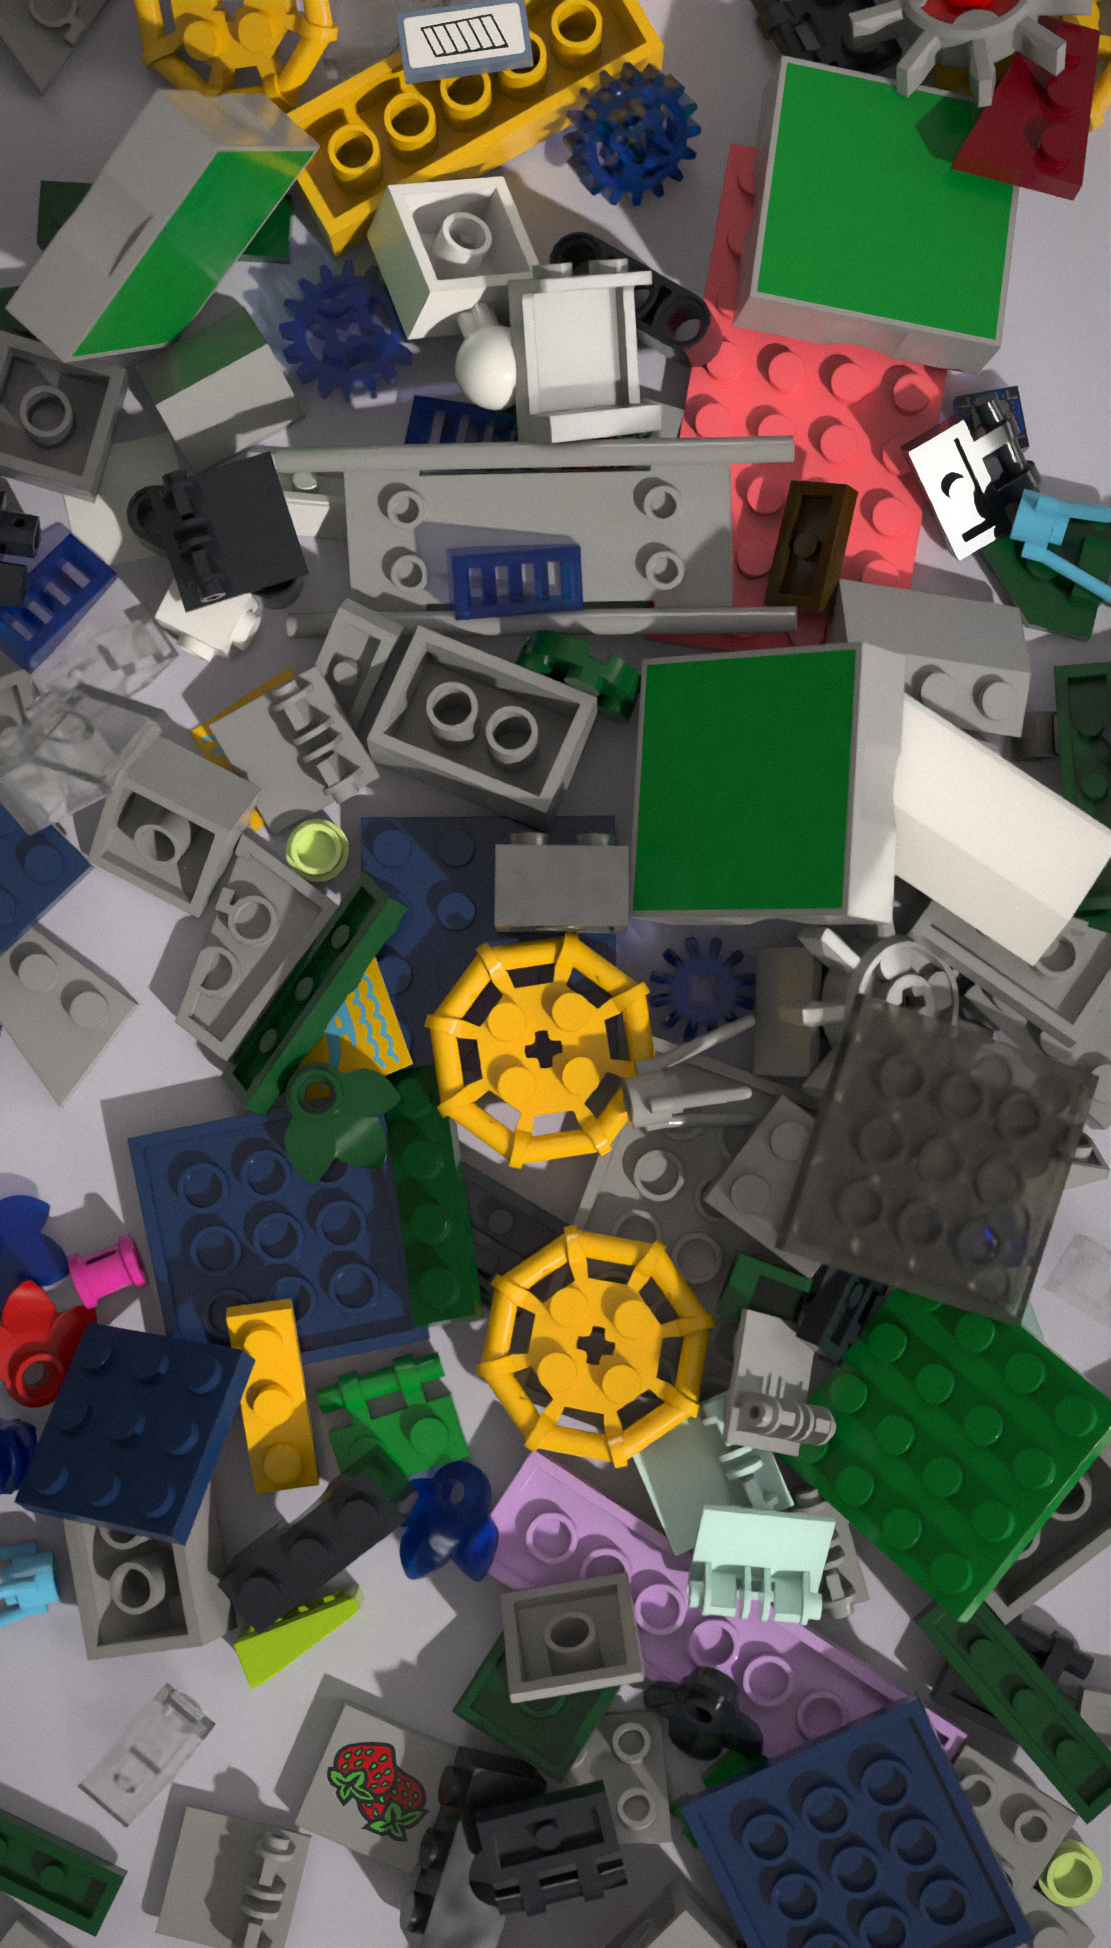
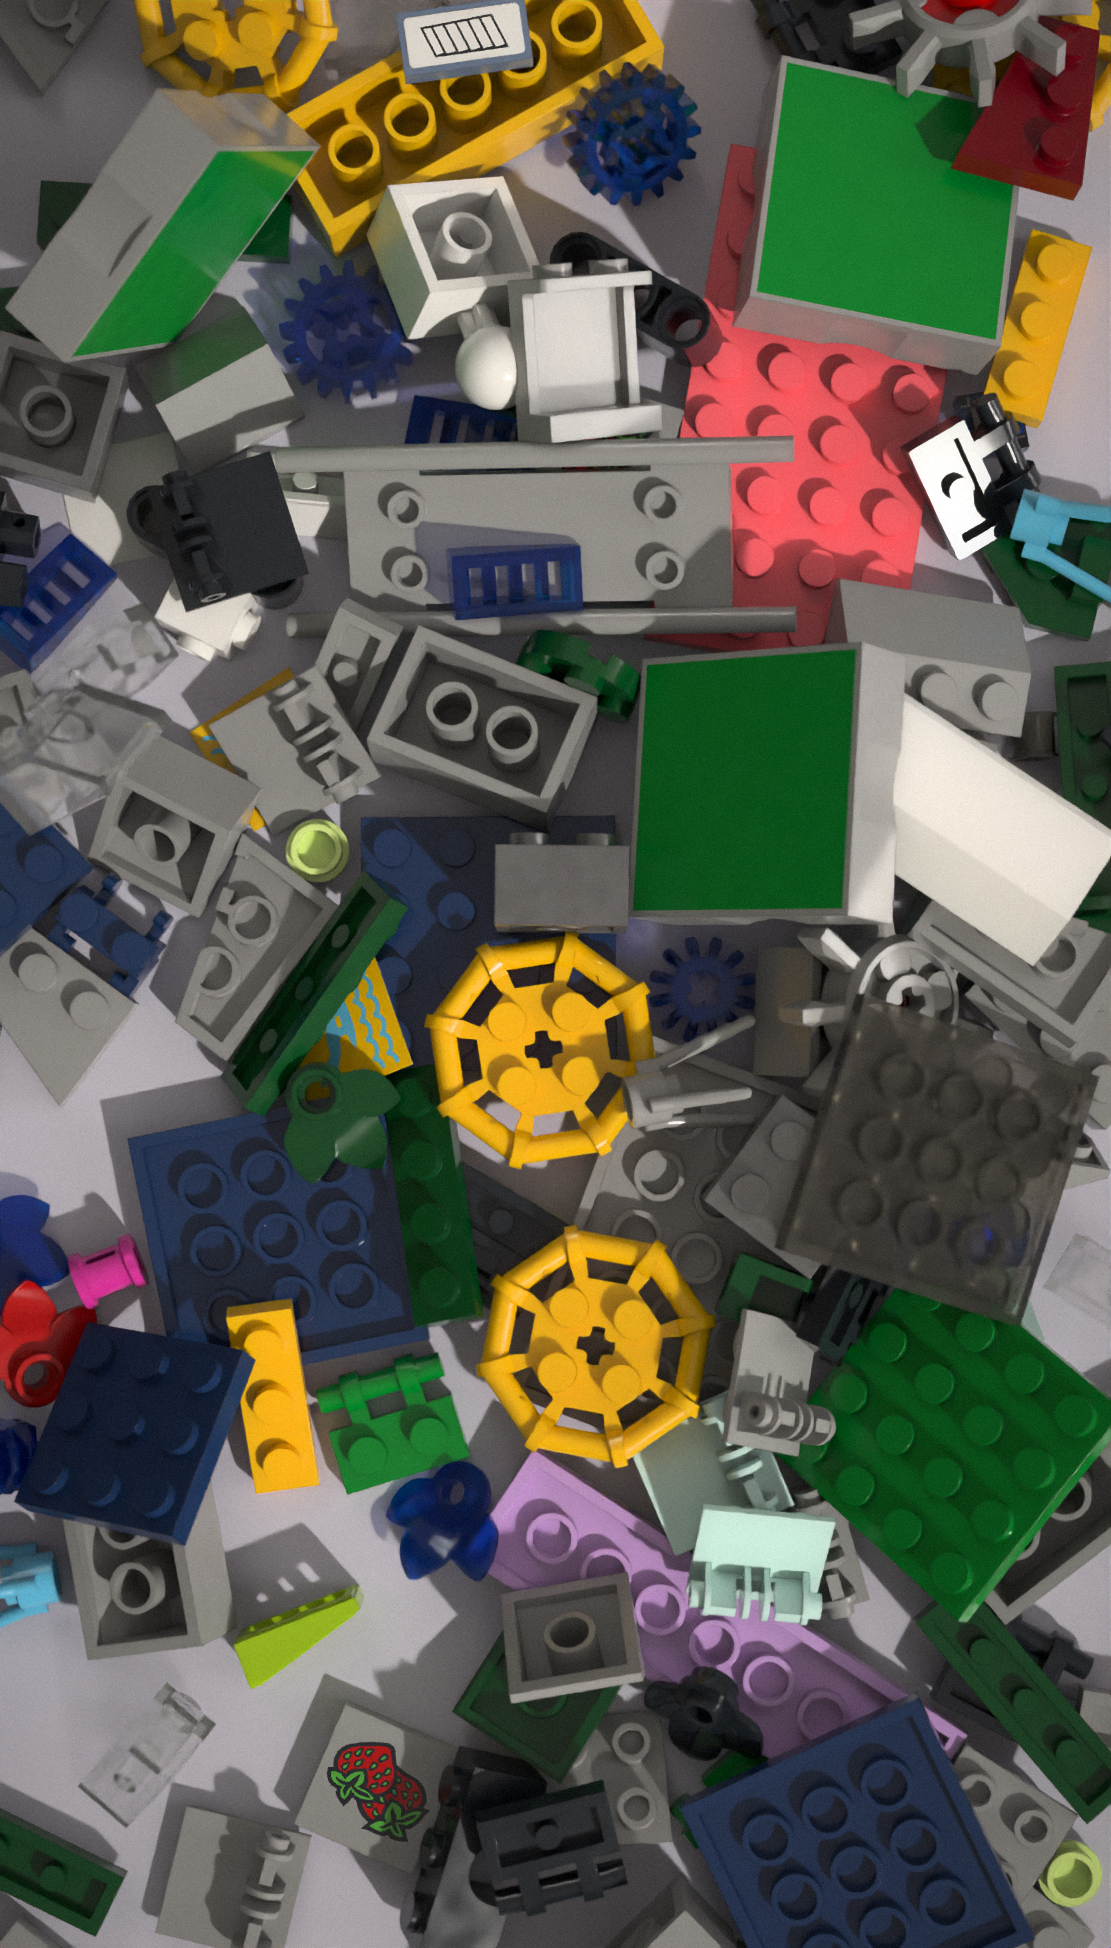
black arch [217,1444,420,1634] -> none
dark brown plate [764,480,858,617] -> none
none -> dark blue piece [47,872,174,999]
none -> yellow plate [982,229,1092,429]

